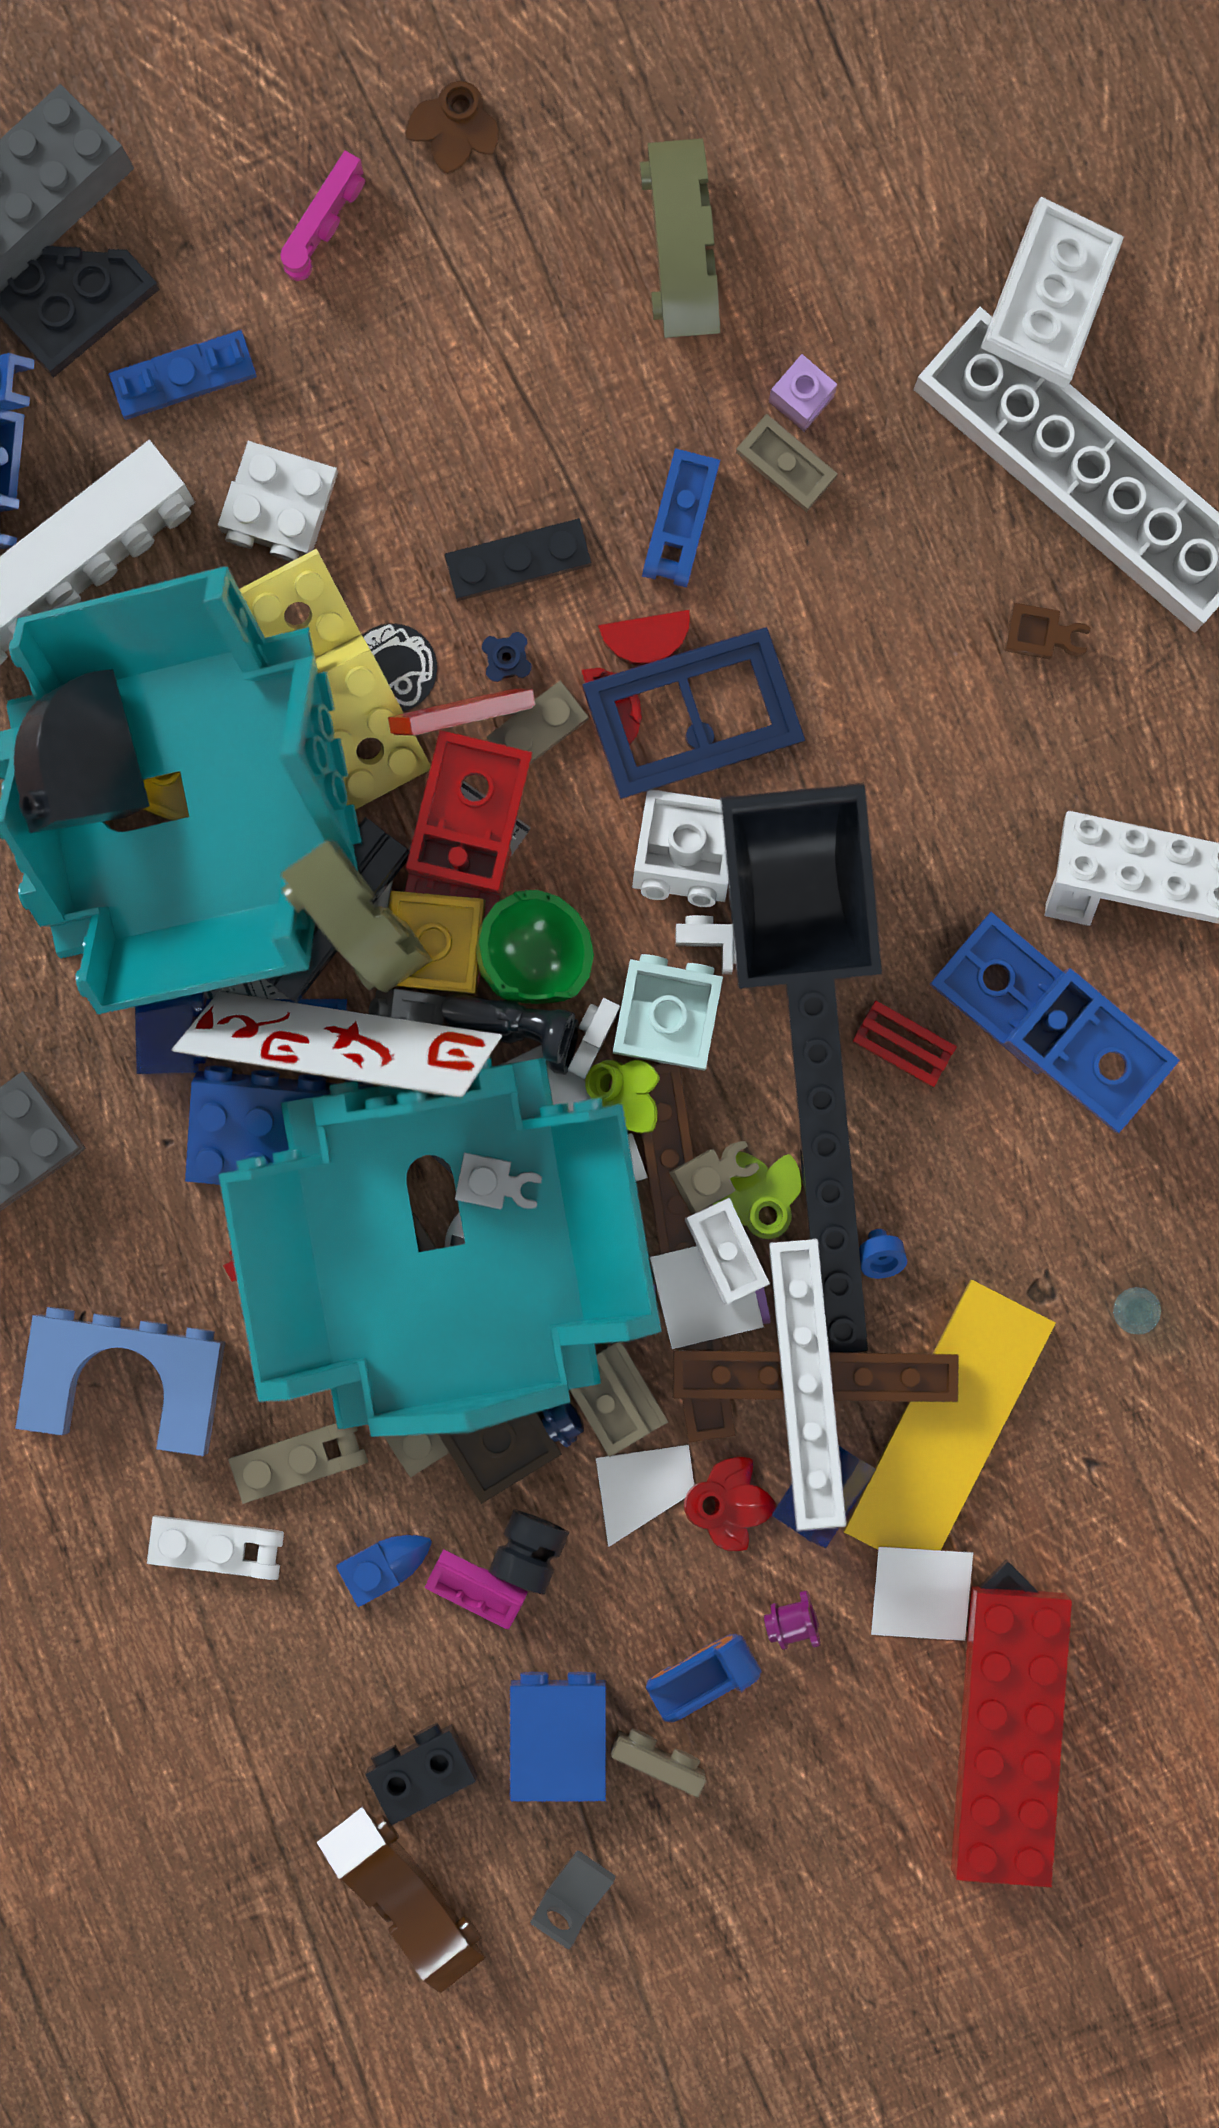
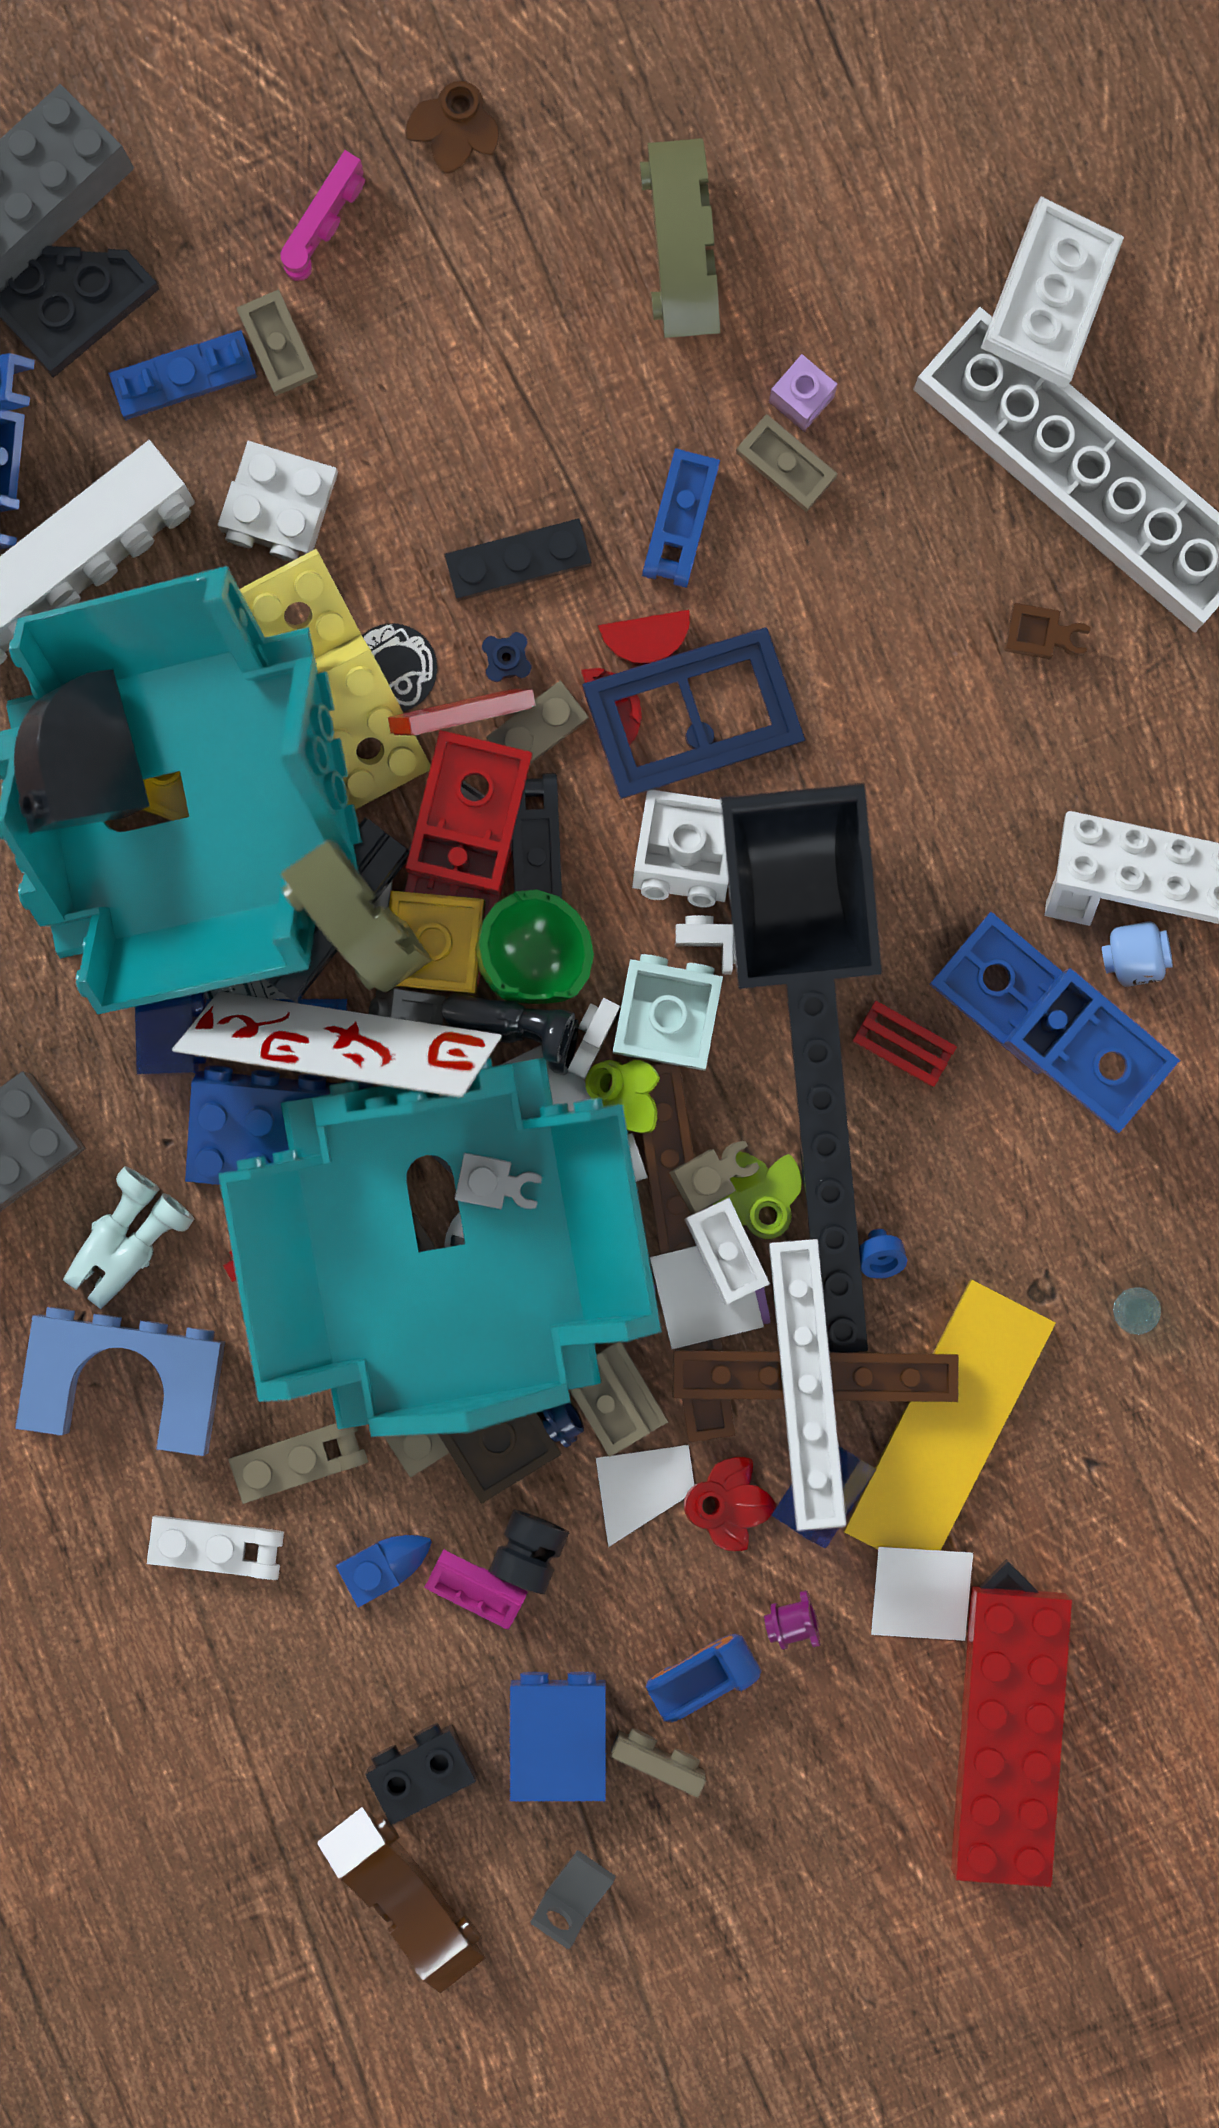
none -> light aqua piece [63,1166,194,1309]
none -> dark tan plate [236,289,318,397]
none -> black plate [512,773,562,899]
none -> light blue head [1102,921,1173,987]

